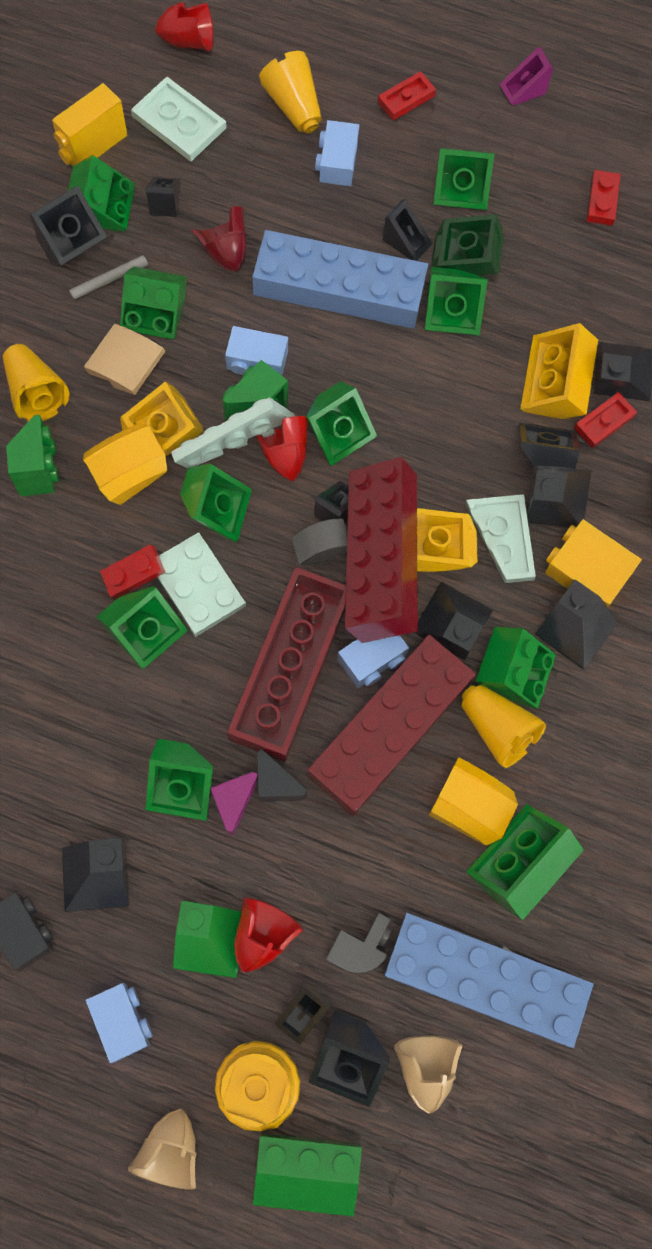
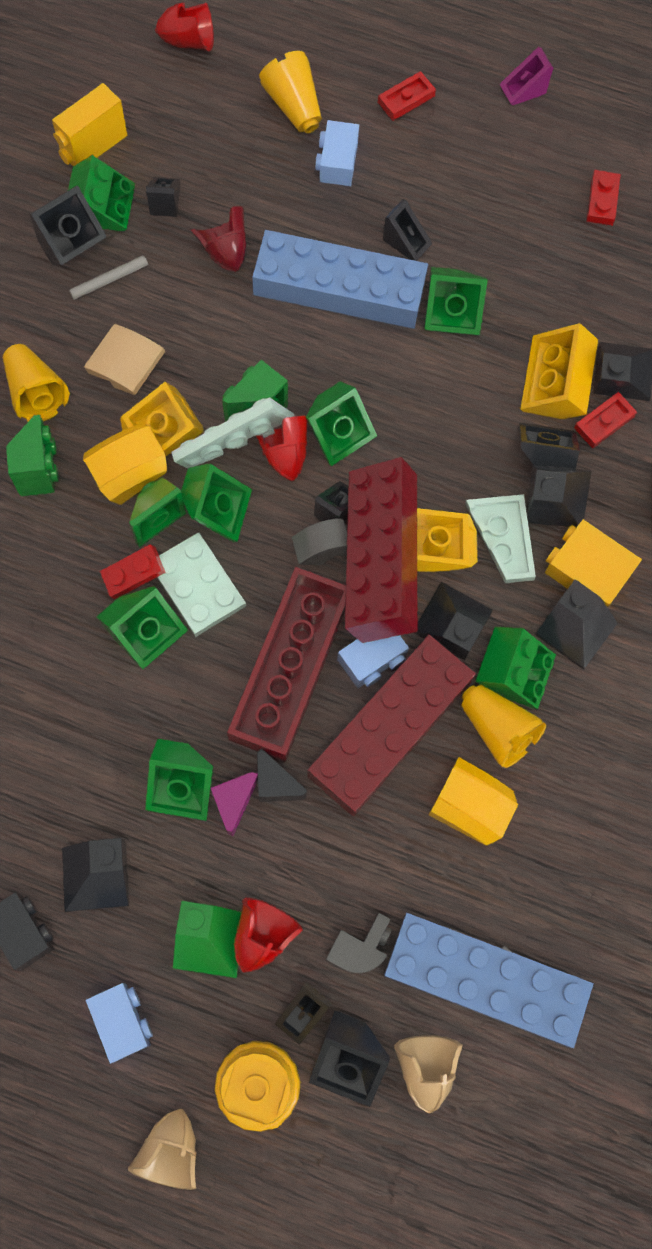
green slope [120,266,187,340] -> none
light aqua plate [131,77,227,162] -> none
light blue brick [225,326,288,375] -> none
green slope [253,1133,362,1217] -> none
dark green slope [431,214,504,275] -> none
green slope [433,148,495,210] -> none
green slope [466,804,584,920] -> none
none -> green slope [129,478,186,548]

